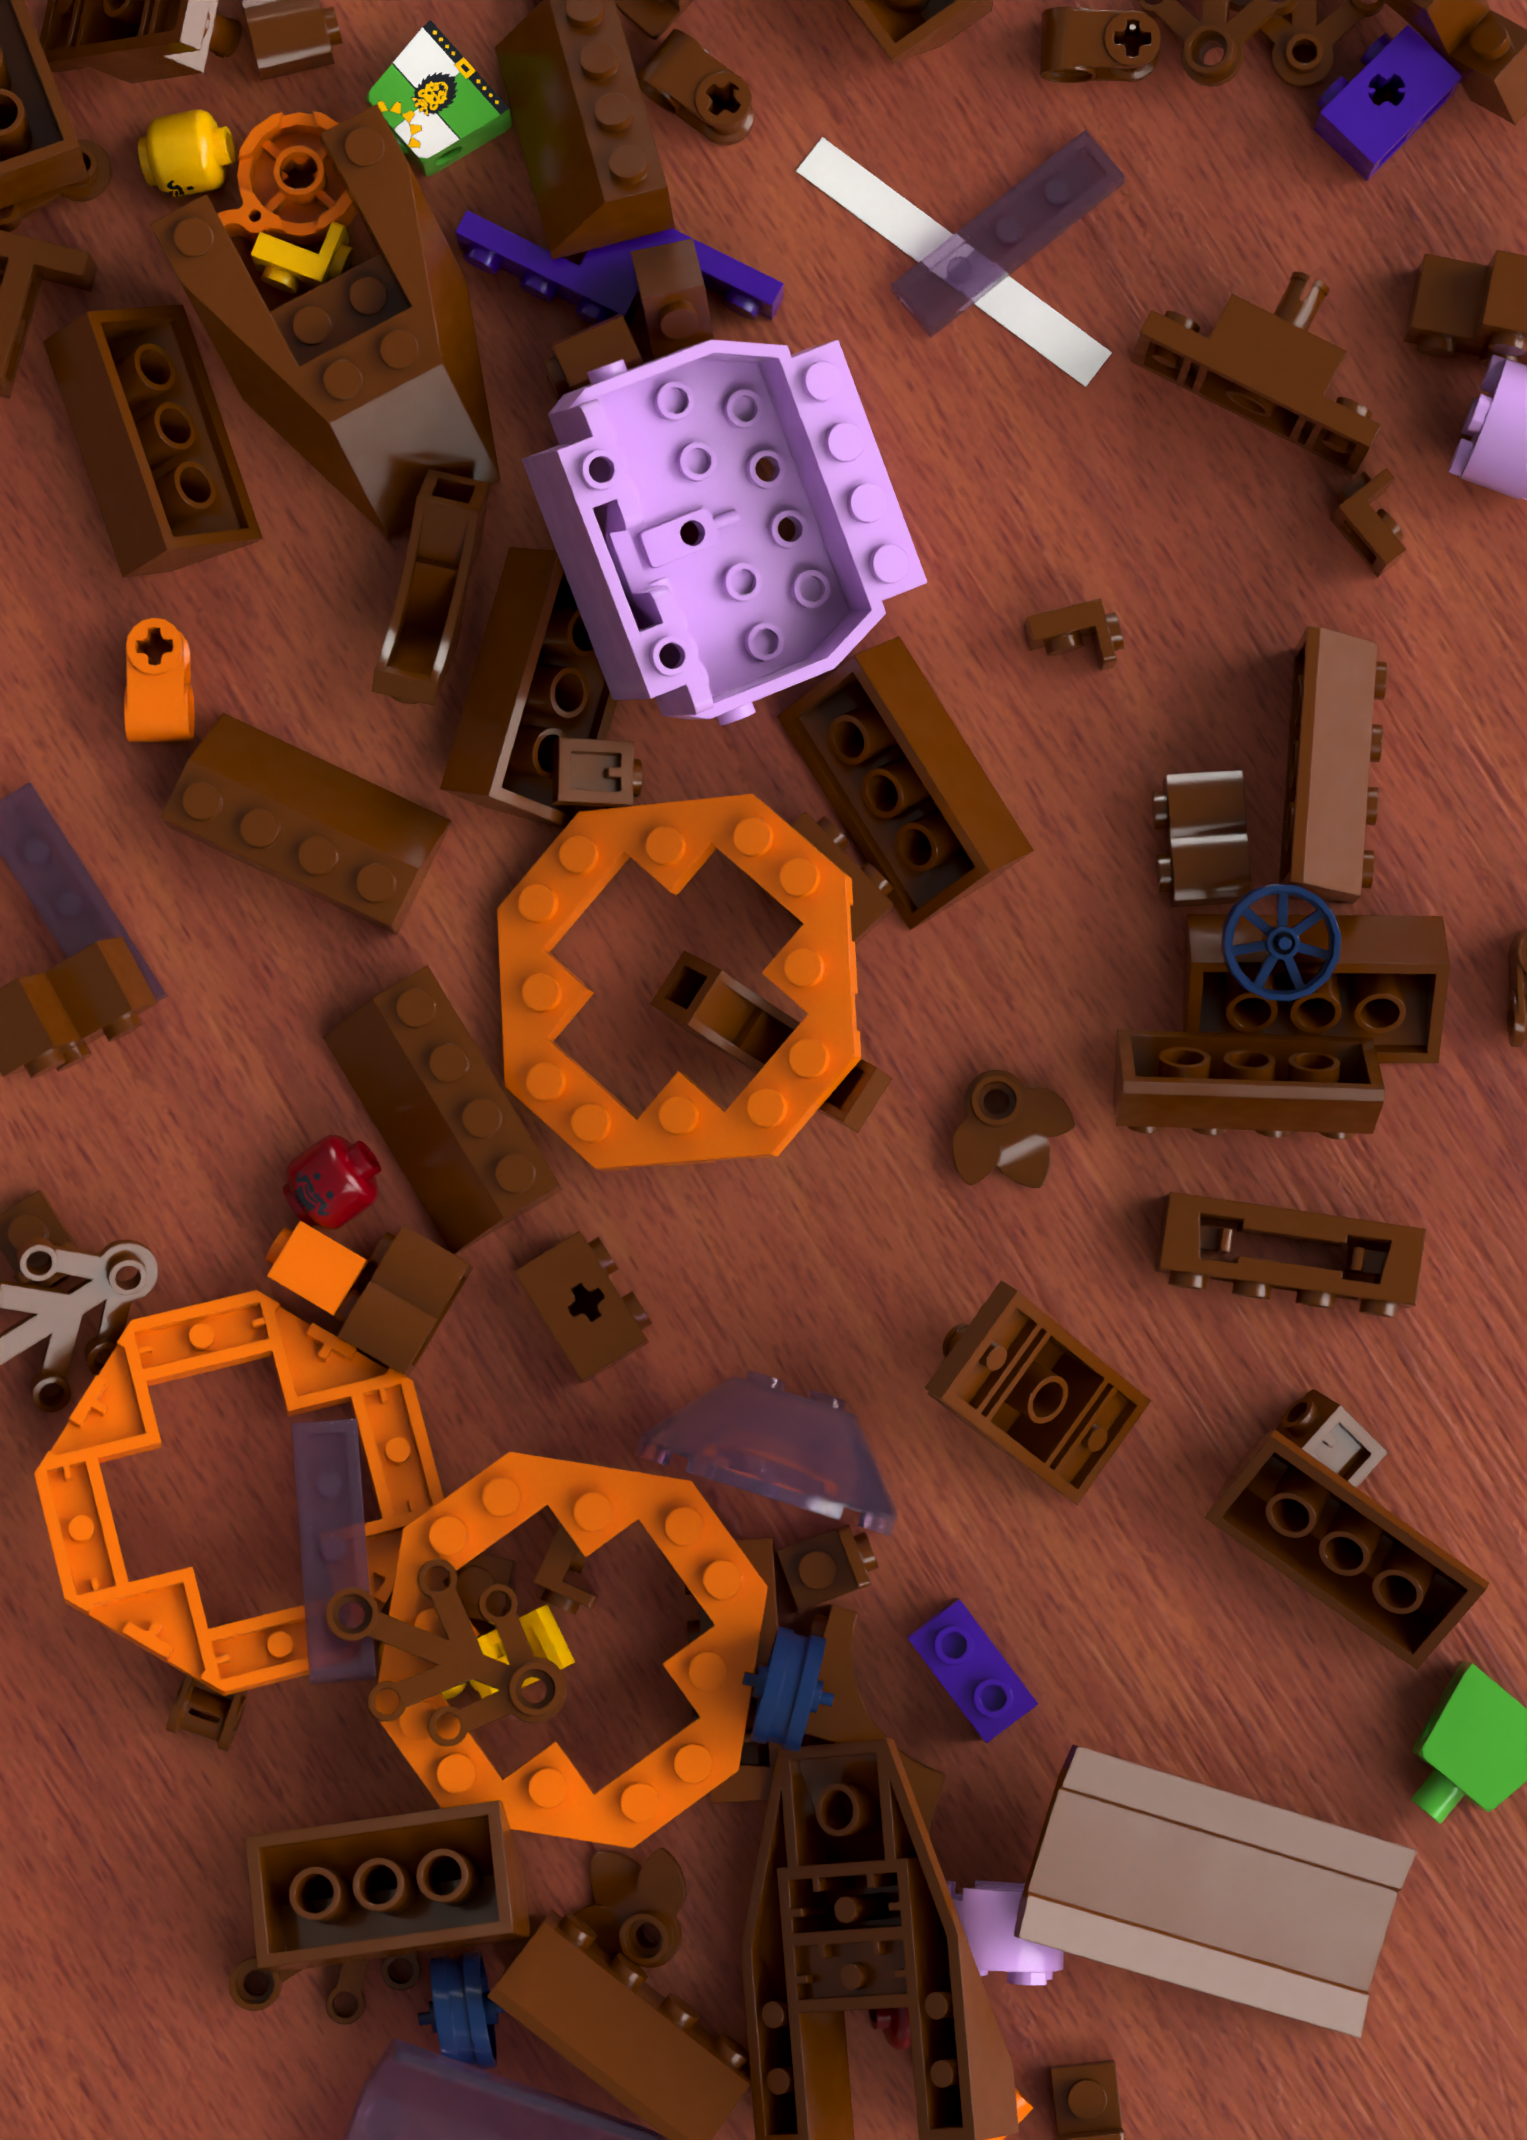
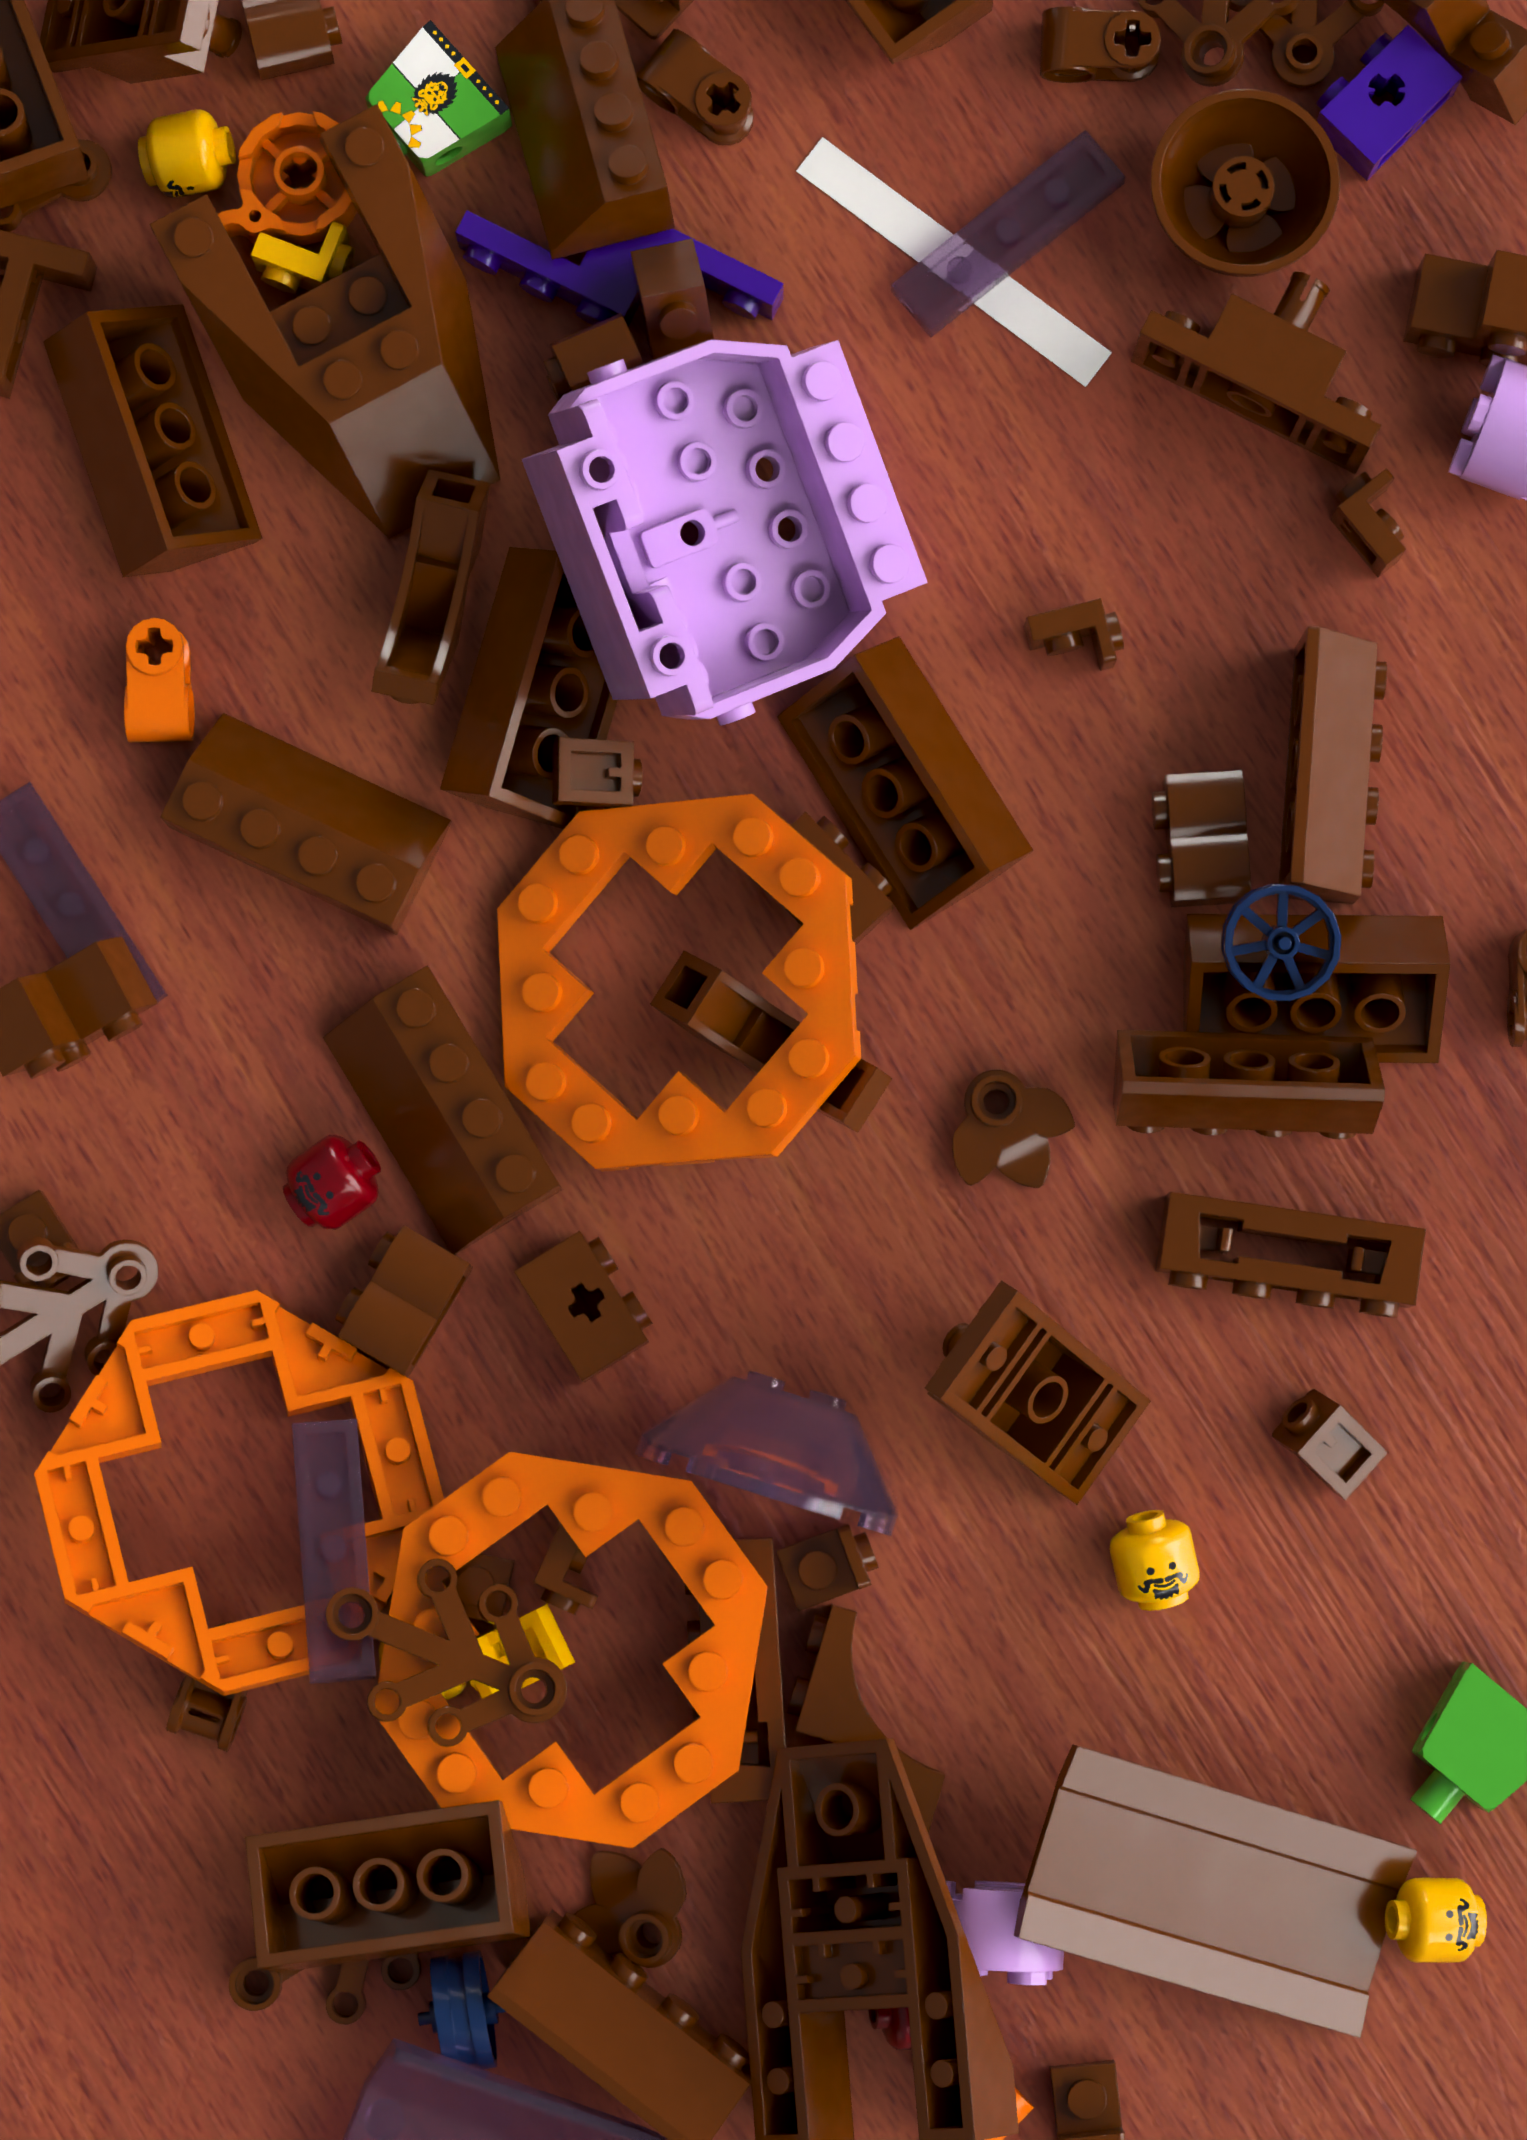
orange brick [265,1221,369,1316] -> none
dark blue wheel [742,1626,834,1752] -> none
dark purple brick [906,1598,1038,1743] -> none
reddish brown slope [1205,1429,1489,1670] -> none
none -> yellow head [1110,1510,1199,1611]
none -> reddish brown piece [1151,89,1340,277]
none -> yellow head [1385,1878,1487,1963]

